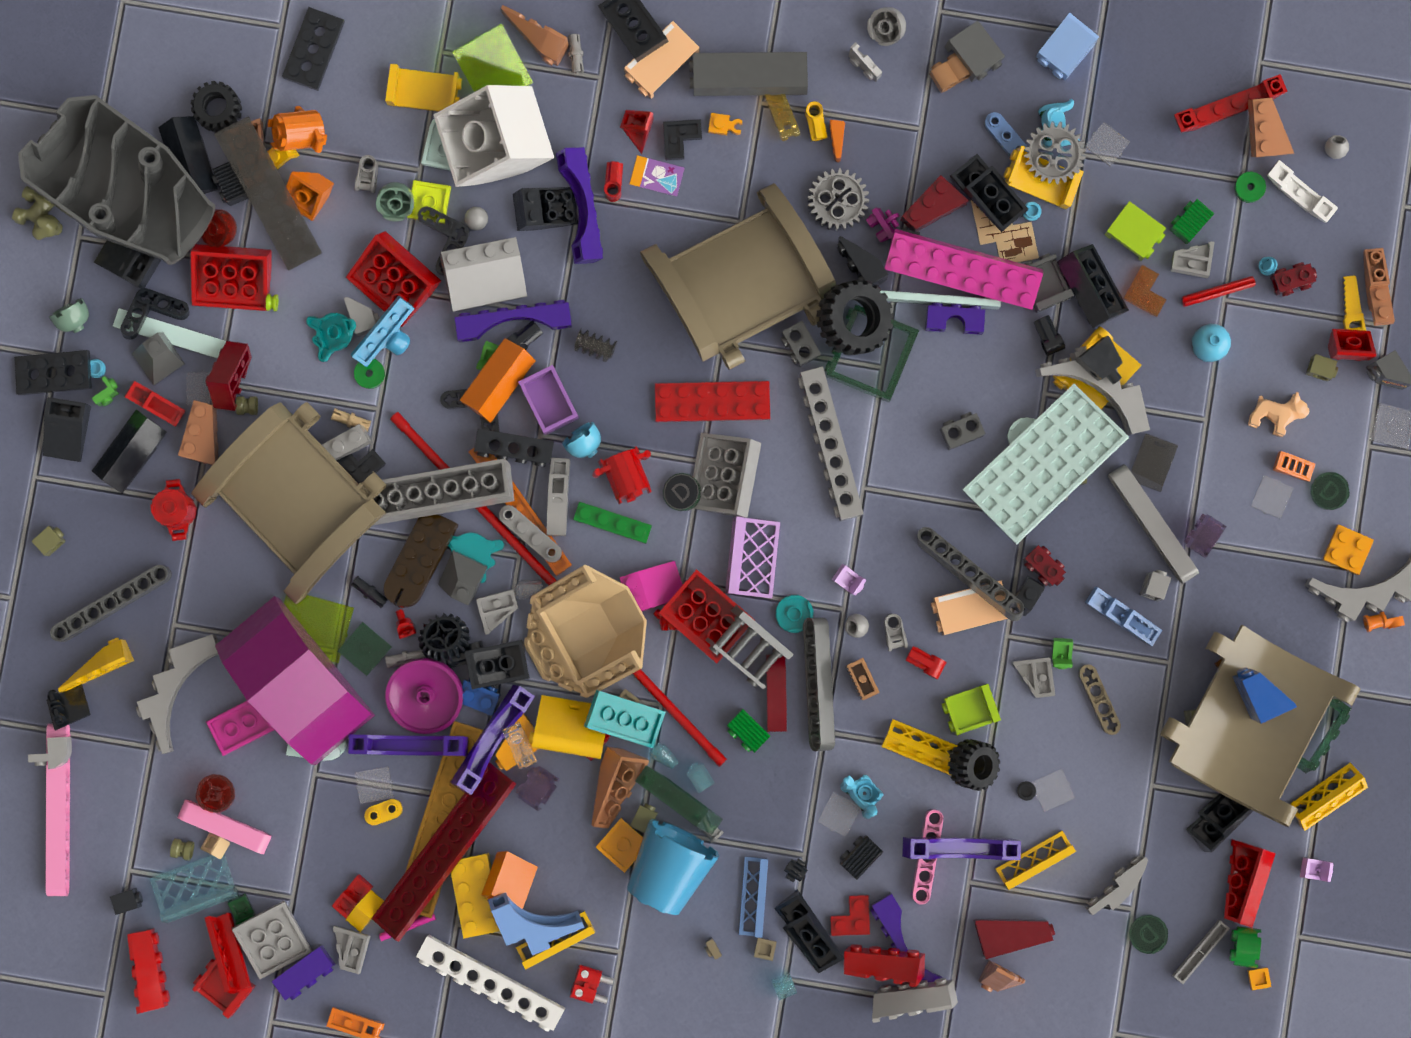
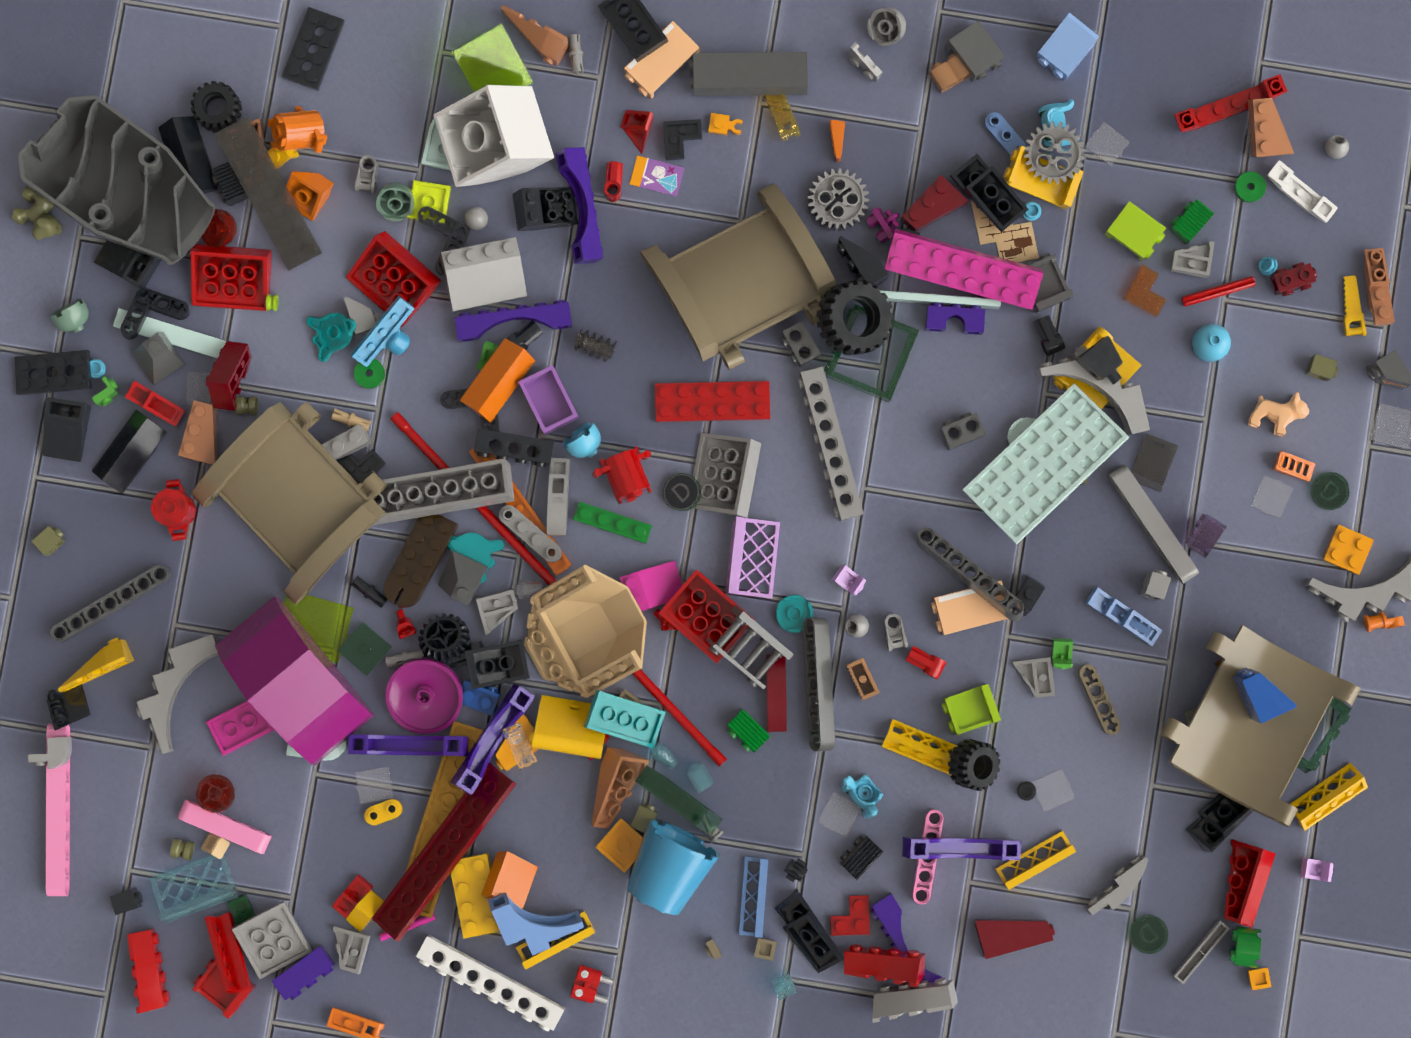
yellow panel [385,64,462,112] -> none
clear purple brick [516,766,560,811] -> none
yellow piece [805,101,828,141] -> none
nougat wedge [978,960,1026,992] -> none
dark red brick [1023,545,1066,587] -> none
black slope [1057,244,1129,328] -> none
red slope [1328,329,1376,361] -> none

